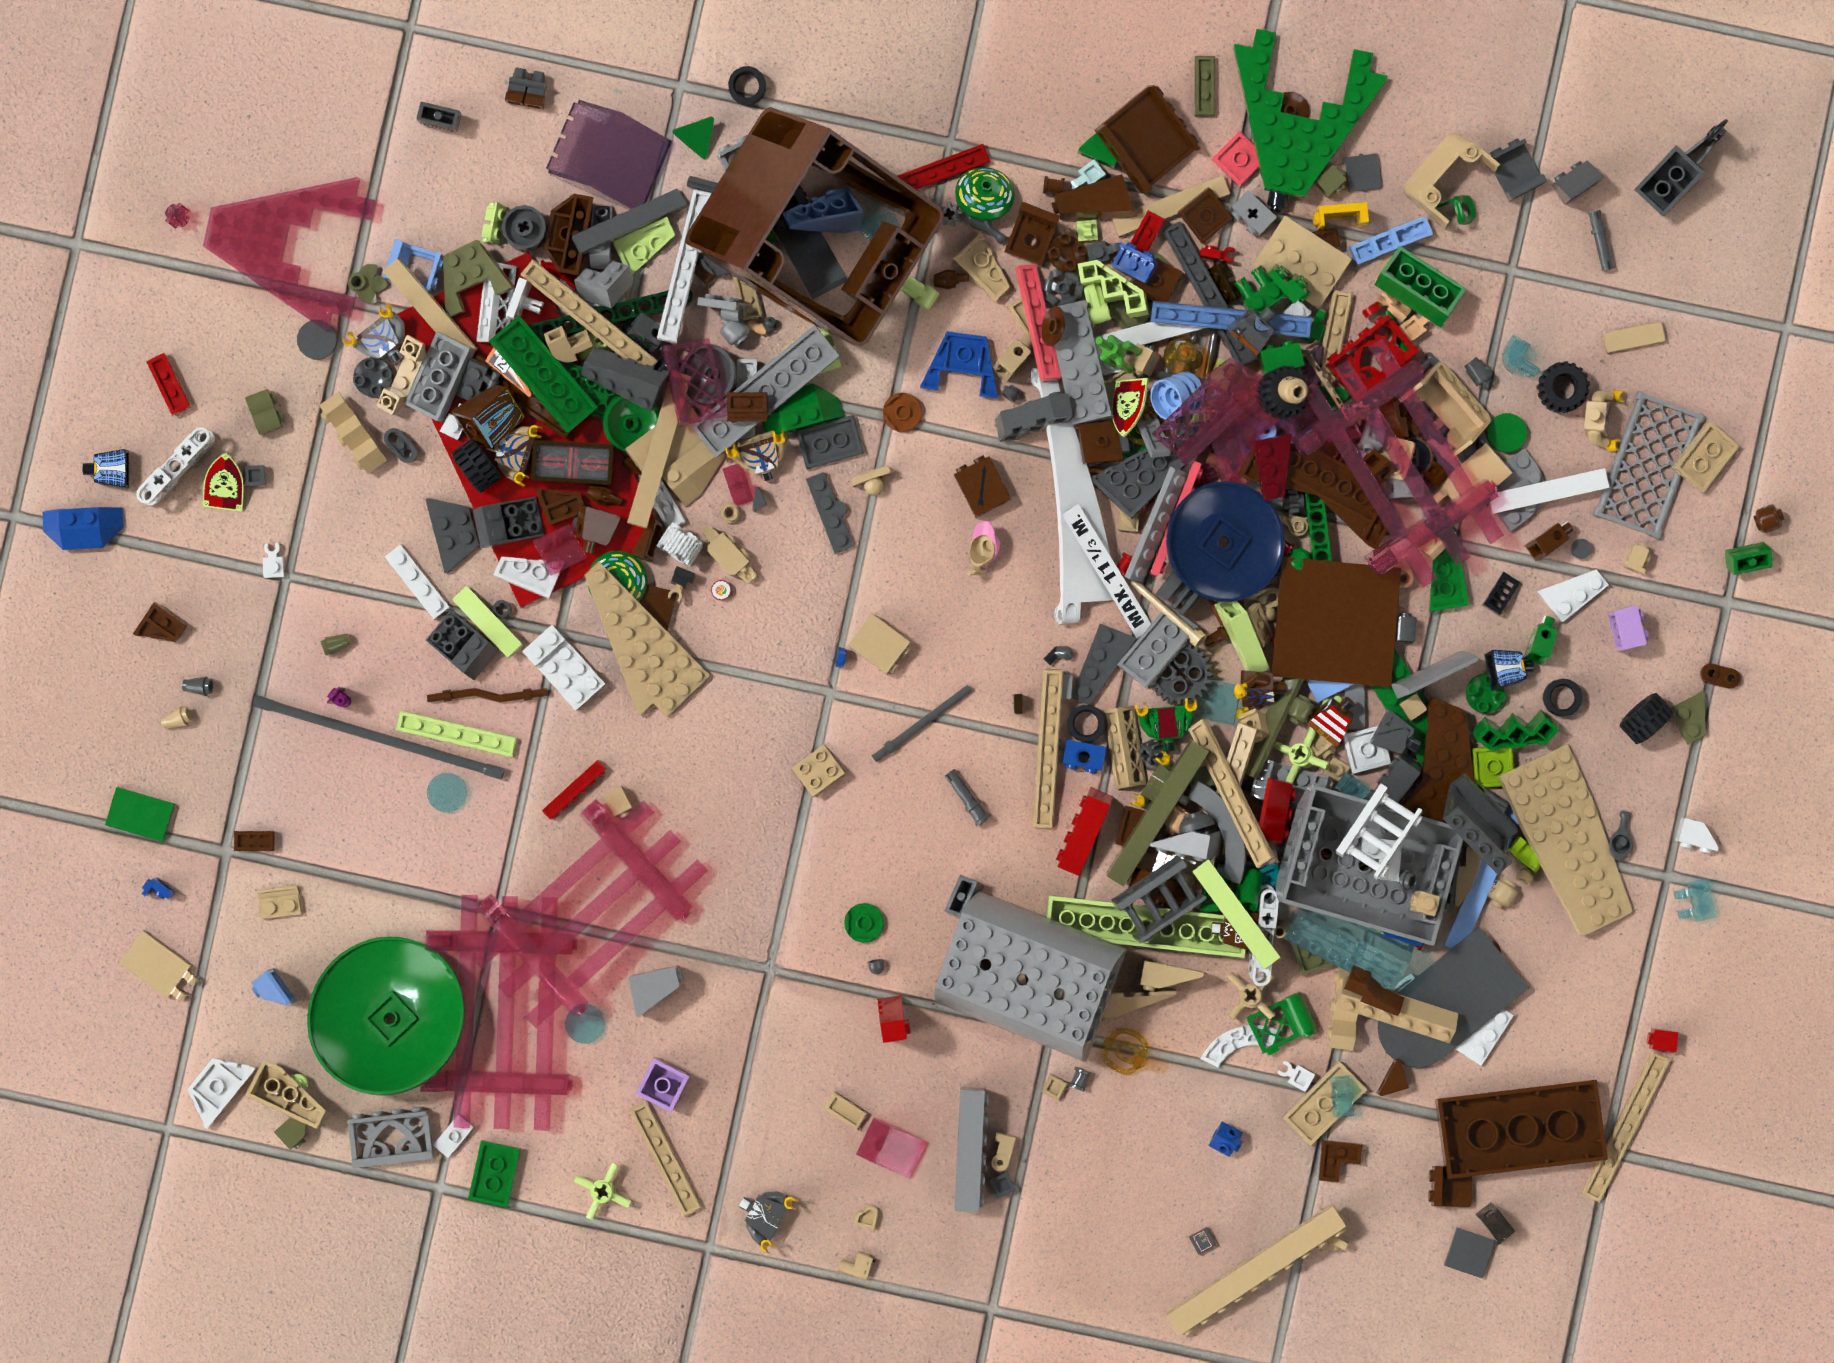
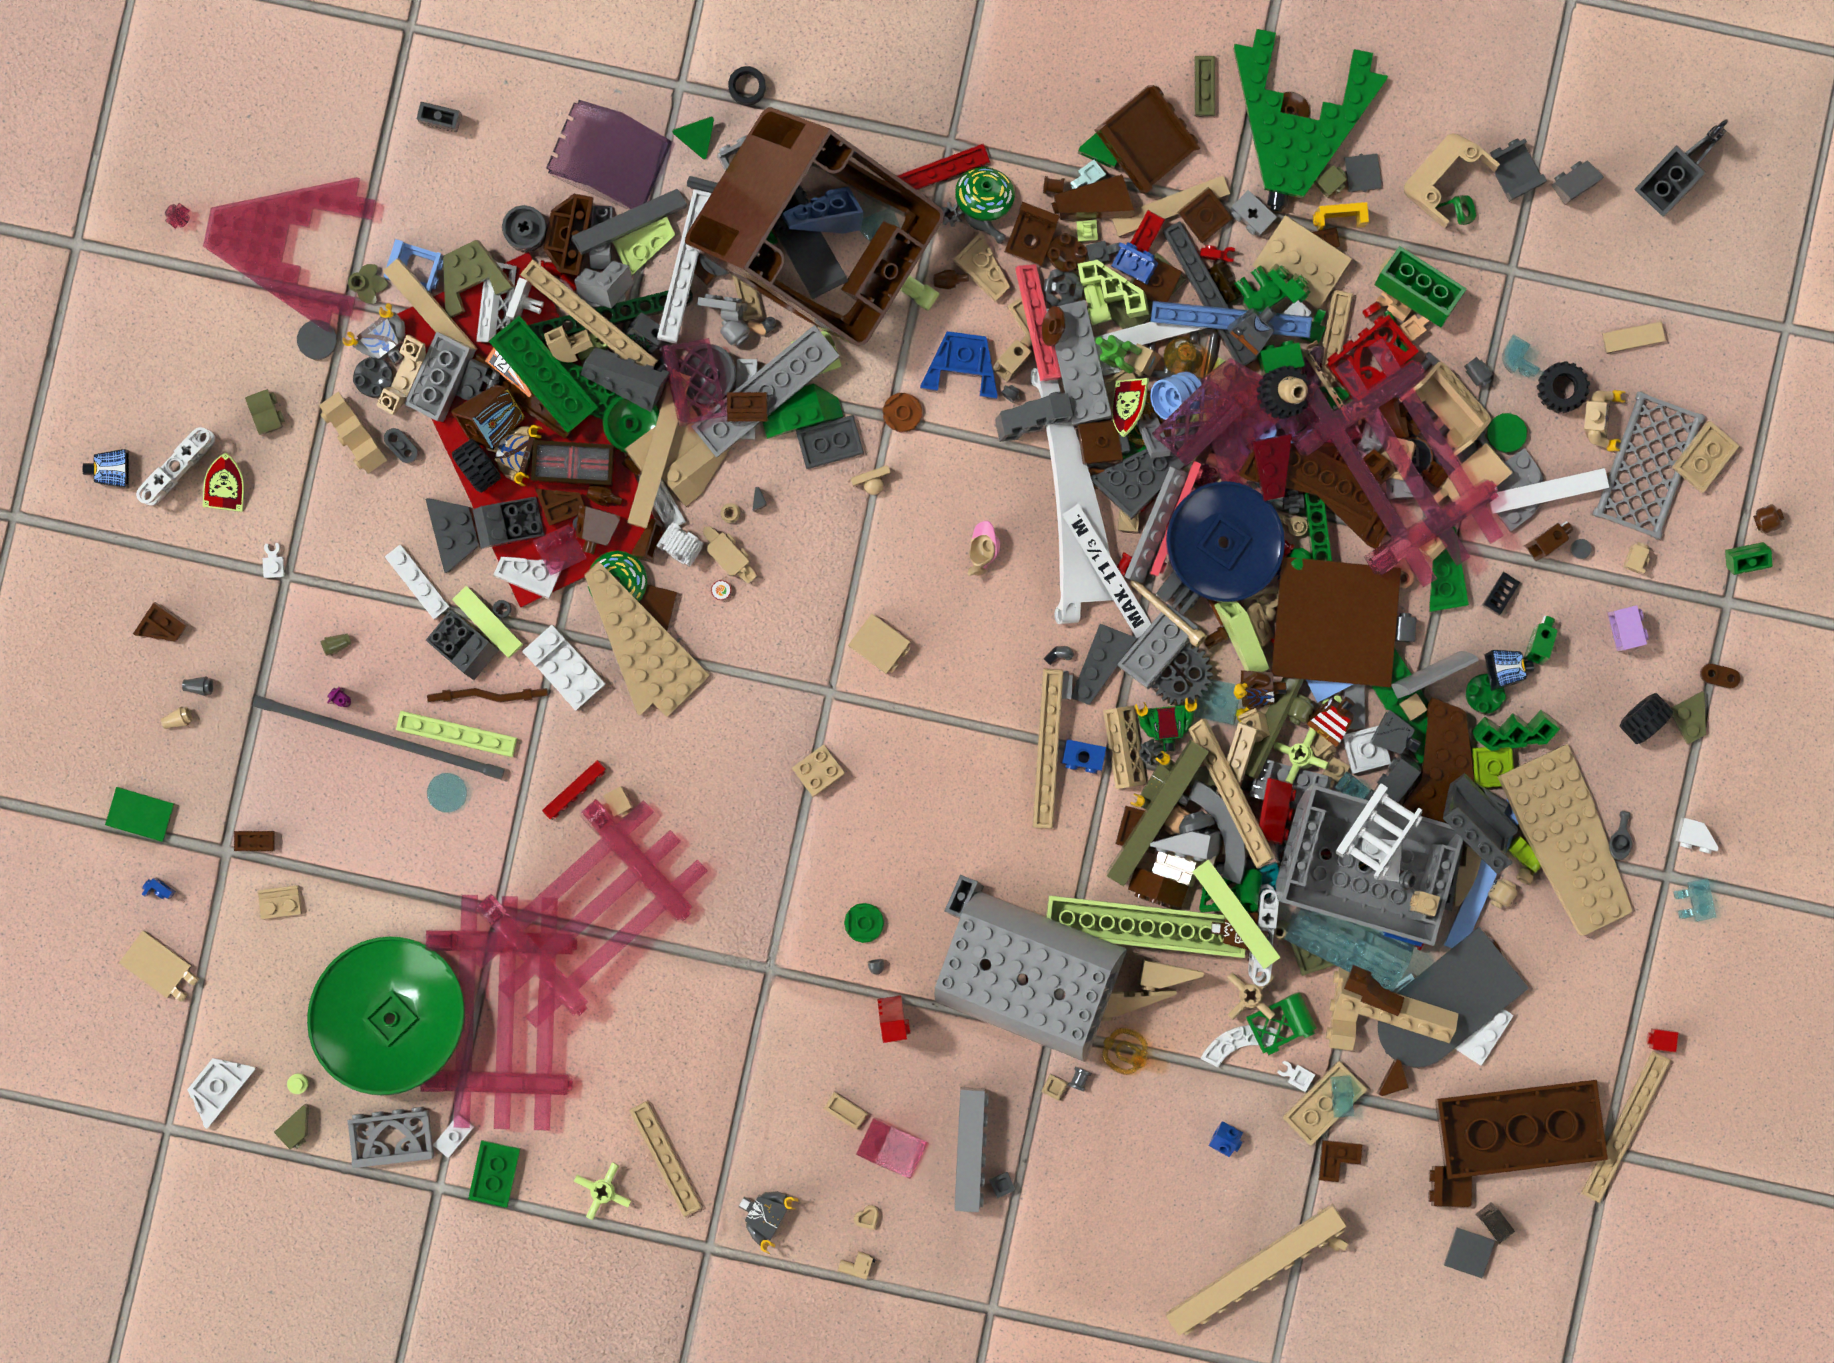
blue wedge [42,507,124,550] -> none
red plate [146,353,191,416] -> none
dark grey plate [244,465,266,487] -> none
tan wedge [245,1059,326,1129] -> none
medium blue slope [251,968,297,1005] -> none
white plate [440,404,463,440] -> none
yellowish green hinge [481,202,507,245] -> none
hips [505,67,547,110] -> none
clear light blue tile [565,1004,605,1044] -> none
light grey slope [628,965,684,1017] -> none
lavender brick [636,1057,690,1112] -> none
pearl dark grey piece [668,566,695,603] -> none
clear pink slope [723,464,754,506] -> none
torso [725,430,786,481] -> none
dark grey hinge [806,472,853,553] -> none
blue tile [835,647,847,668] -> none
dark grey bar [872,685,972,762] -> none
dark grey pin [945,769,991,827] -> none
reddish brown brick [954,455,1011,518] -> none
tan leg [991,1131,1016,1171] -> none
dark brown tile [1013,694,1022,714] -> none
red wedge [1056,787,1112,876] -> none
black tyre [1067,705,1105,742] -> none
dark grey fence [1111,856,1206,943] -> none
dark grey tile [1189,1227,1216,1255] -> none
coral tile [1211,131,1259,188] -> none
light blue slope [1348,216,1433,266] -> none
white wing [1537,570,1609,623] -> none
black tyre [1543,679,1582,717] -> none
dark grey pin [1588,210,1614,271] -> none

